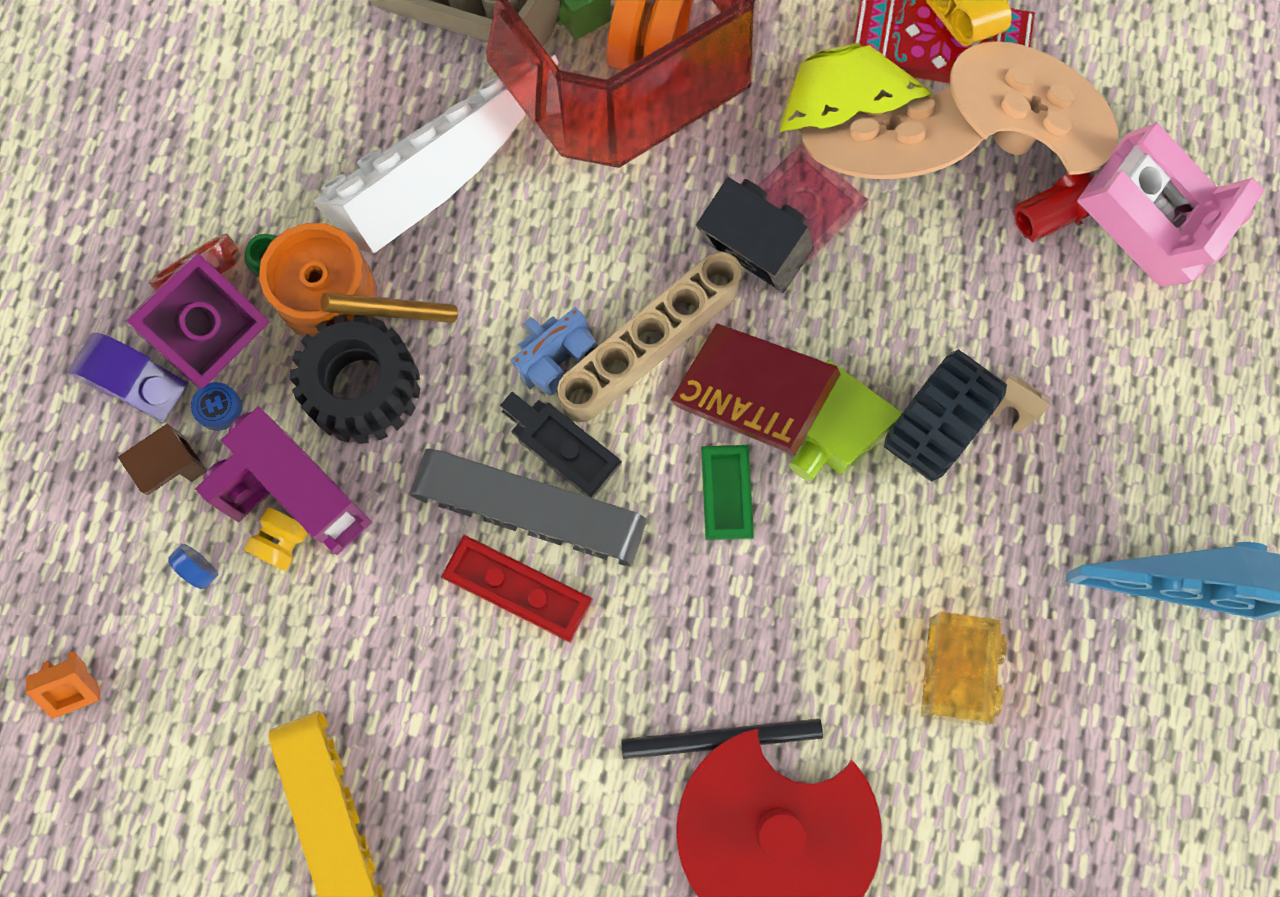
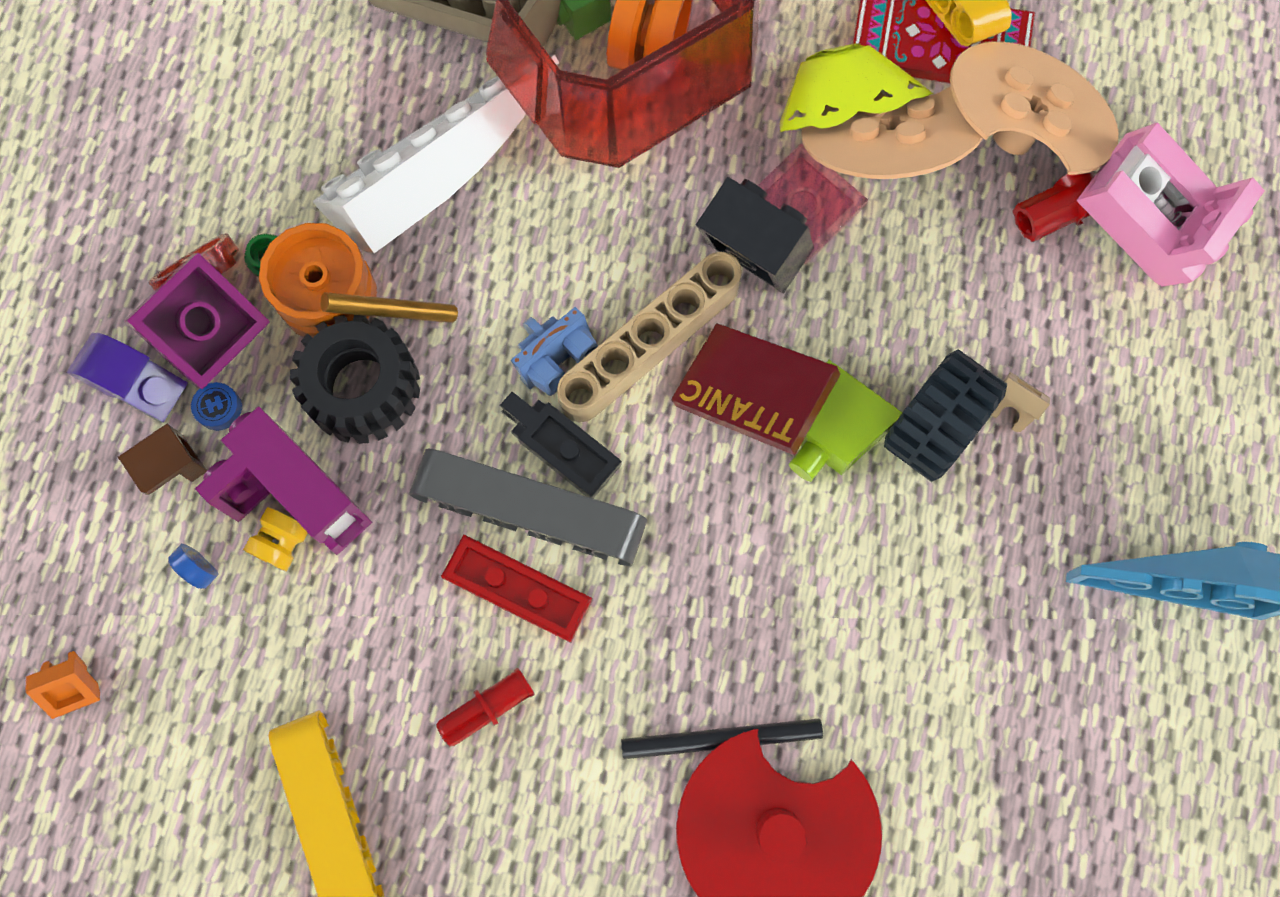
green tile [701,445,754,540] -> none
clear yellow brick [921,611,1007,726] -> none
none -> red axle [436,668,535,747]

